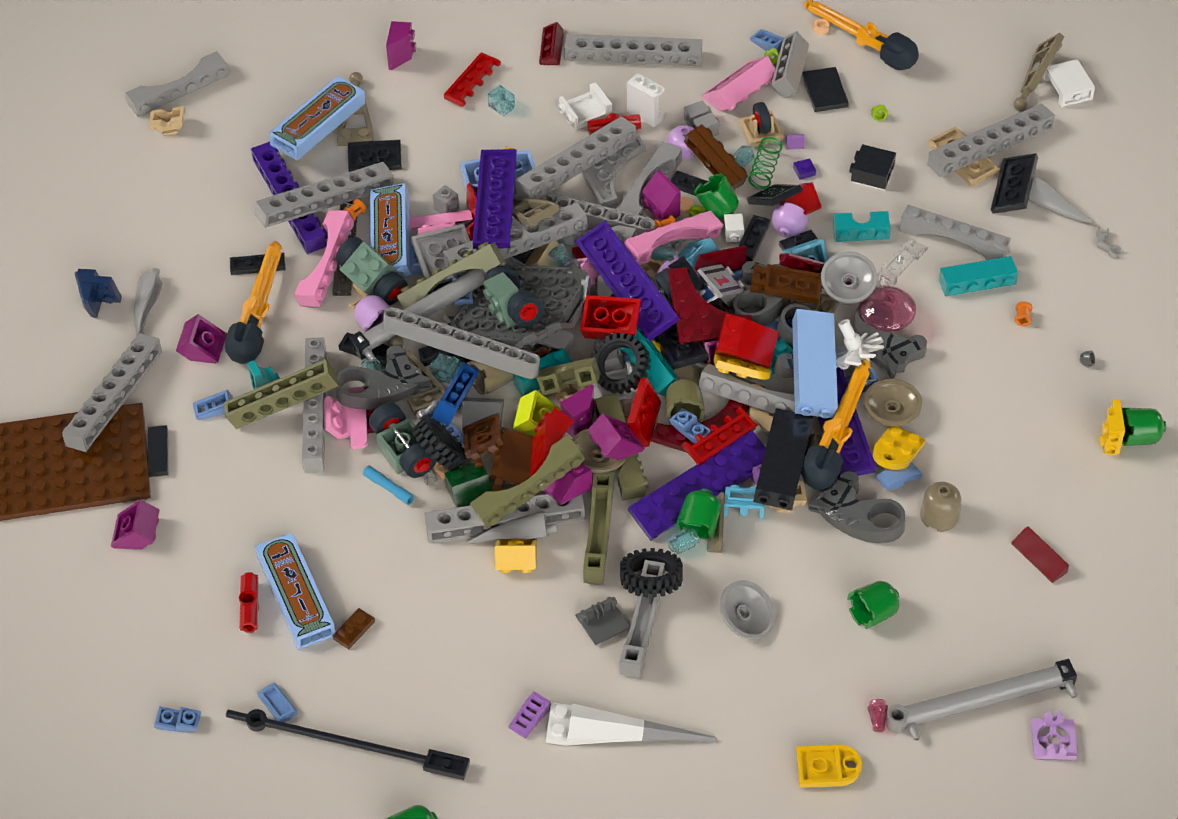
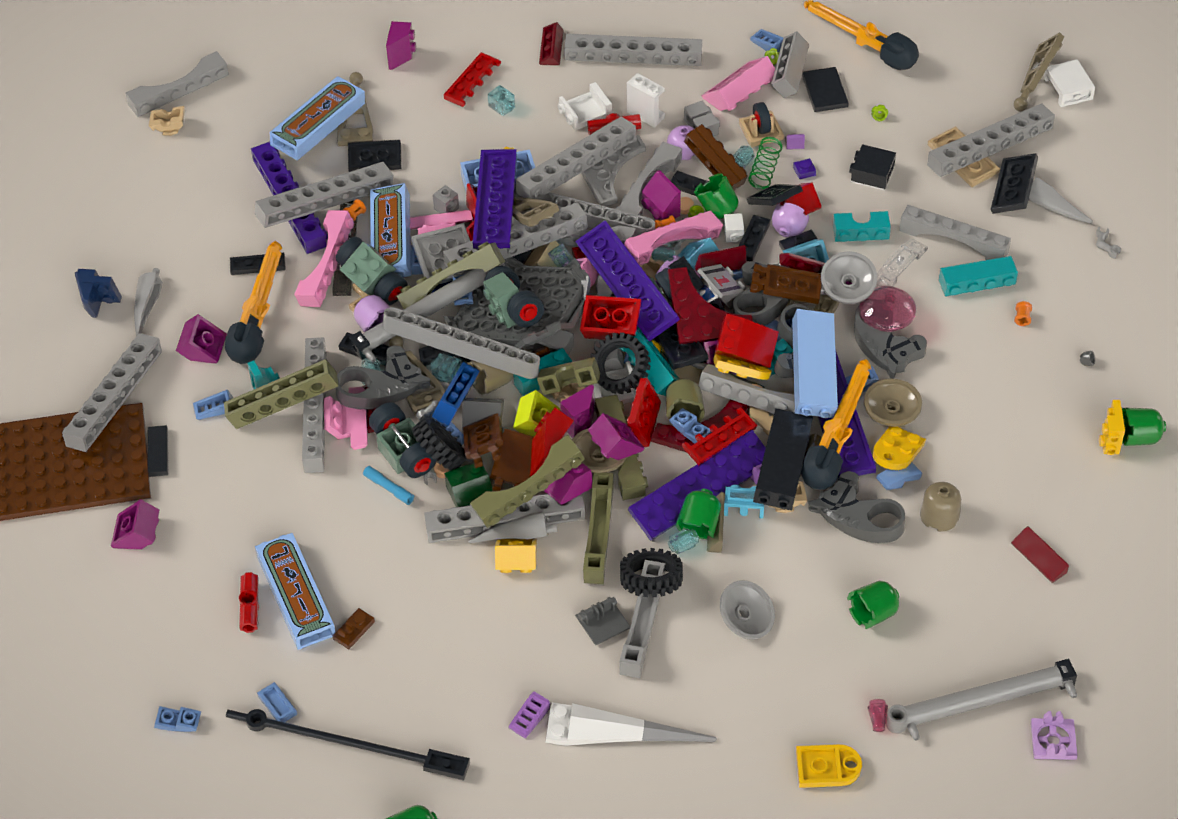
light nougat tile [813,19,830,35] -> none
white piece [835,319,884,370] -> none

